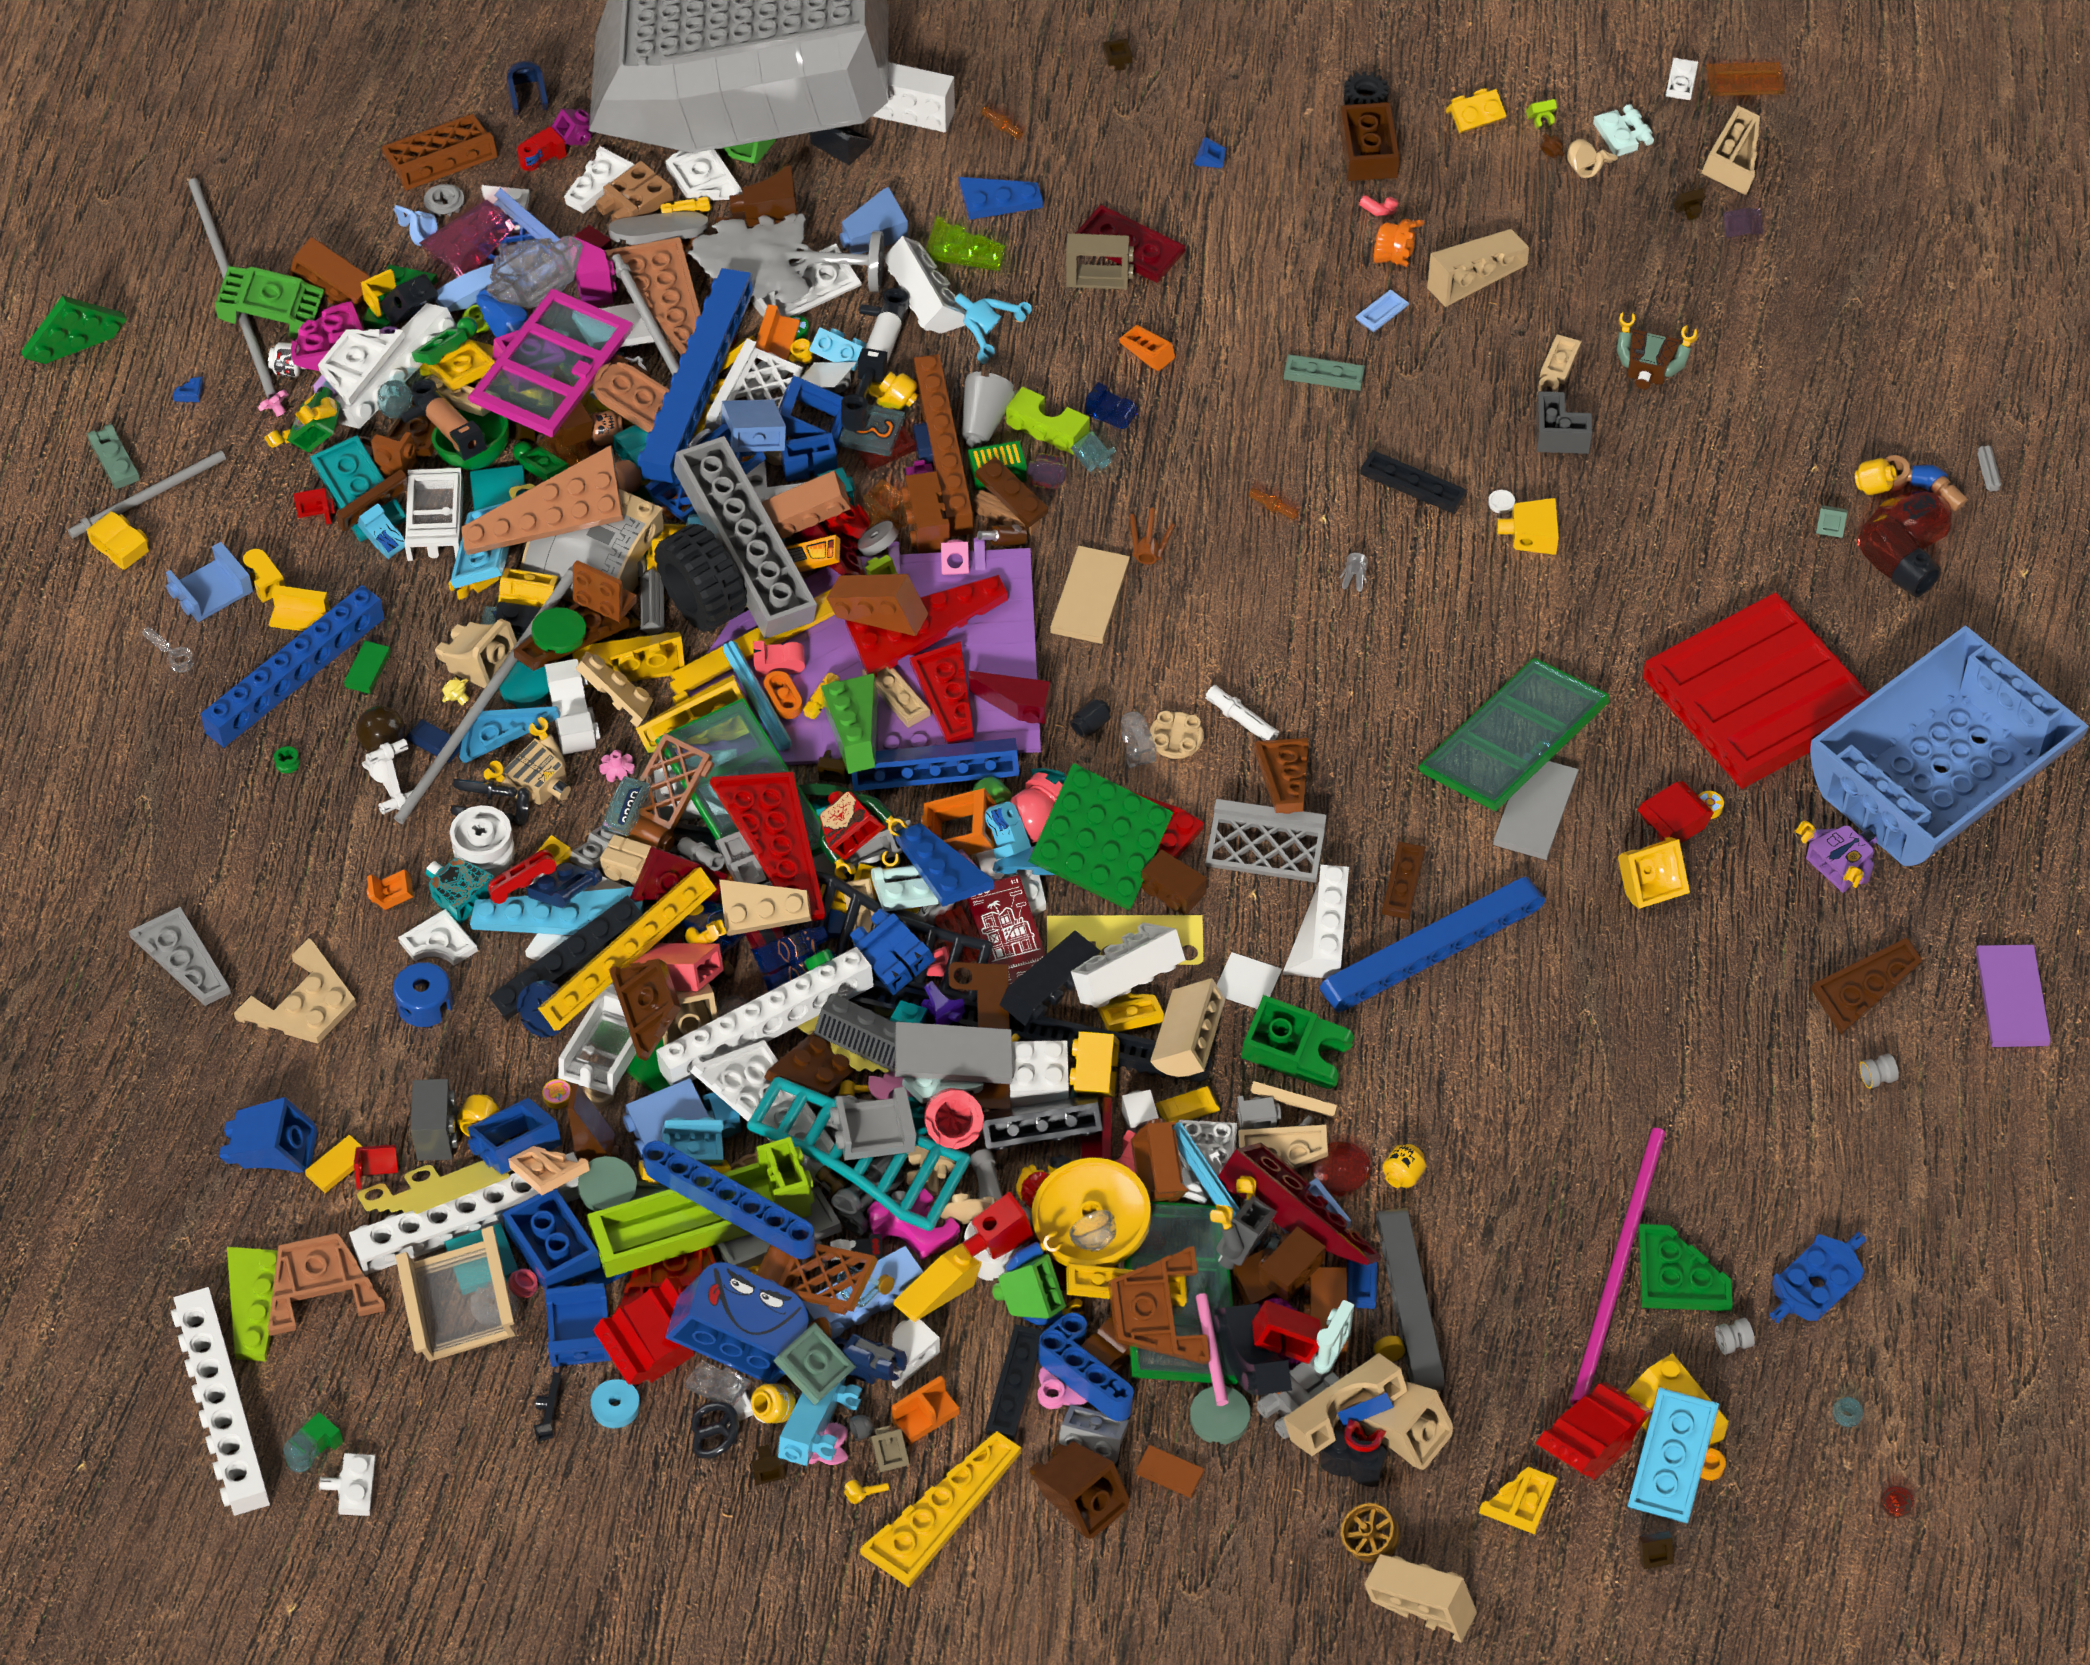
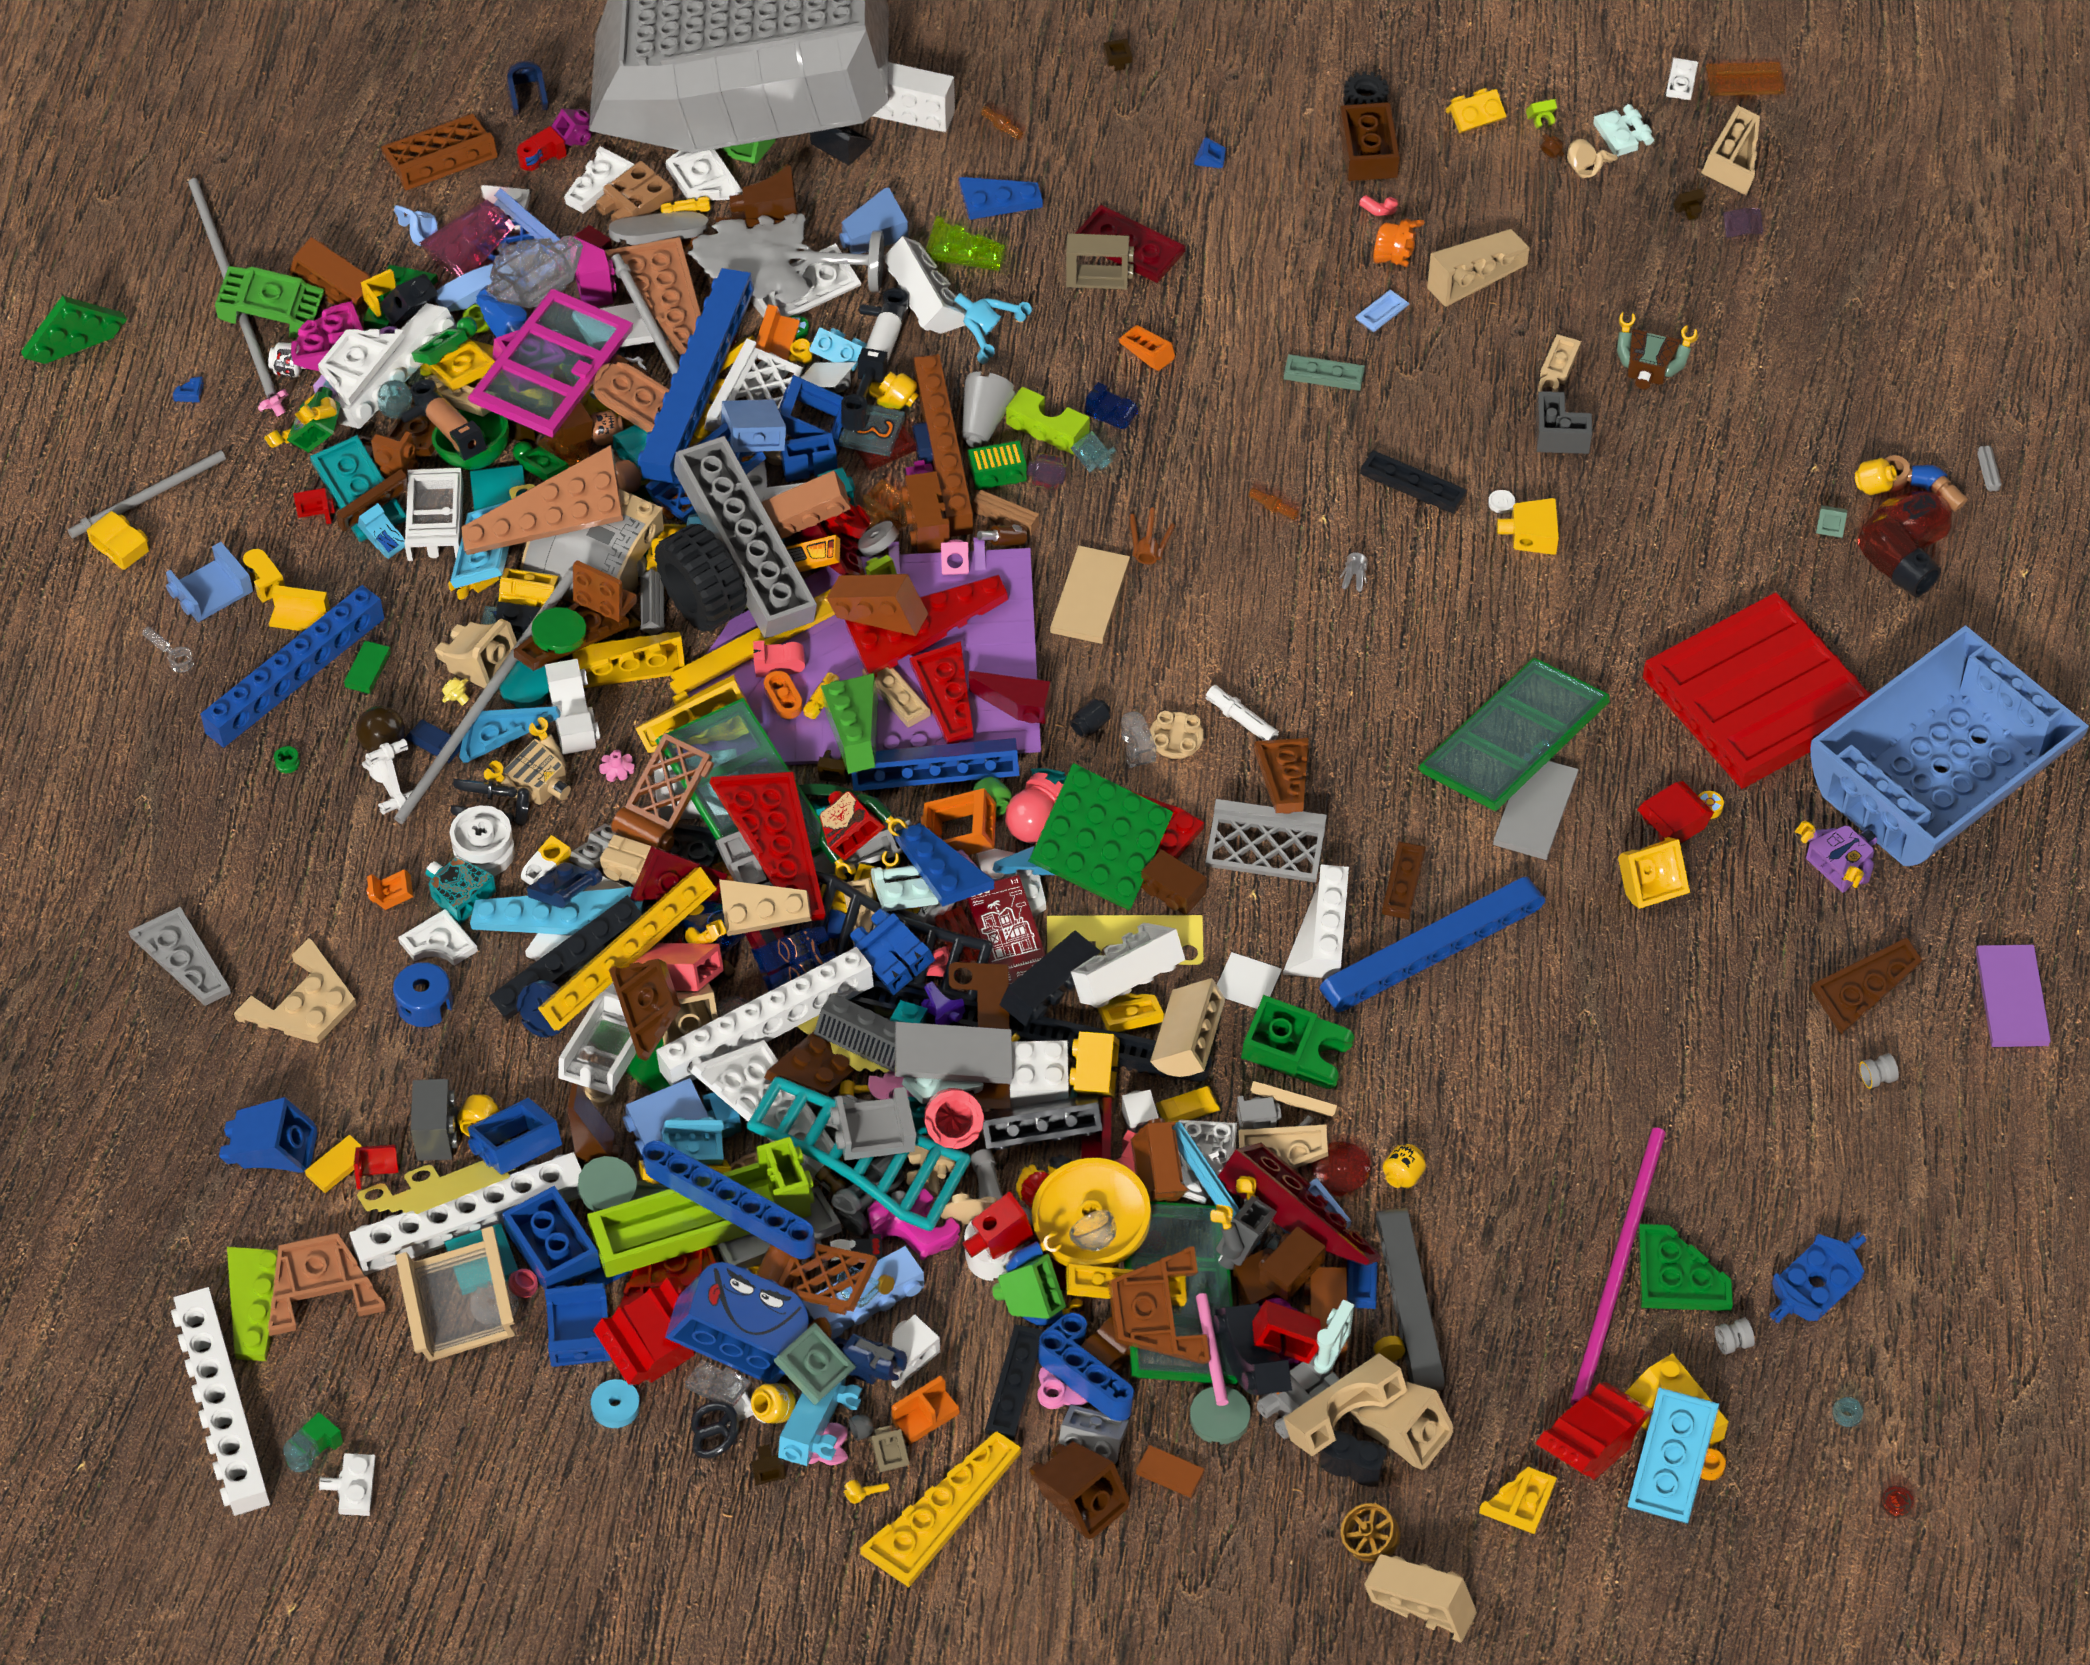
sand green plate [86,424,140,490] -> none
light grey gear [424,184,464,218] -> none
red plate [488,849,556,904] -> none
light nougat wing [508,1146,590,1195] -> none
black piece [533,1372,562,1445] -> none
tile [542,1079,571,1109] -> none
tan wing [576,651,654,727] -> none
clear light blue slope [602,776,650,836] -> none
light grey pin [677,837,724,871] -> none
white piece [689,429,712,447] -> none
medium azure axle [723,641,792,751] -> none
green tile [804,948,834,971] -> none
yellow slope [893,1243,982,1322] -> none
reddish brown plate [975,457,1048,528] -> none
medium azure leg [985,802,1031,860] -> none
blue sticker [1337,1393,1394,1427] -> none
red piece [1344,1419,1386,1452] -> none
dark brown tile [1638,1531,1674,1570] -> none

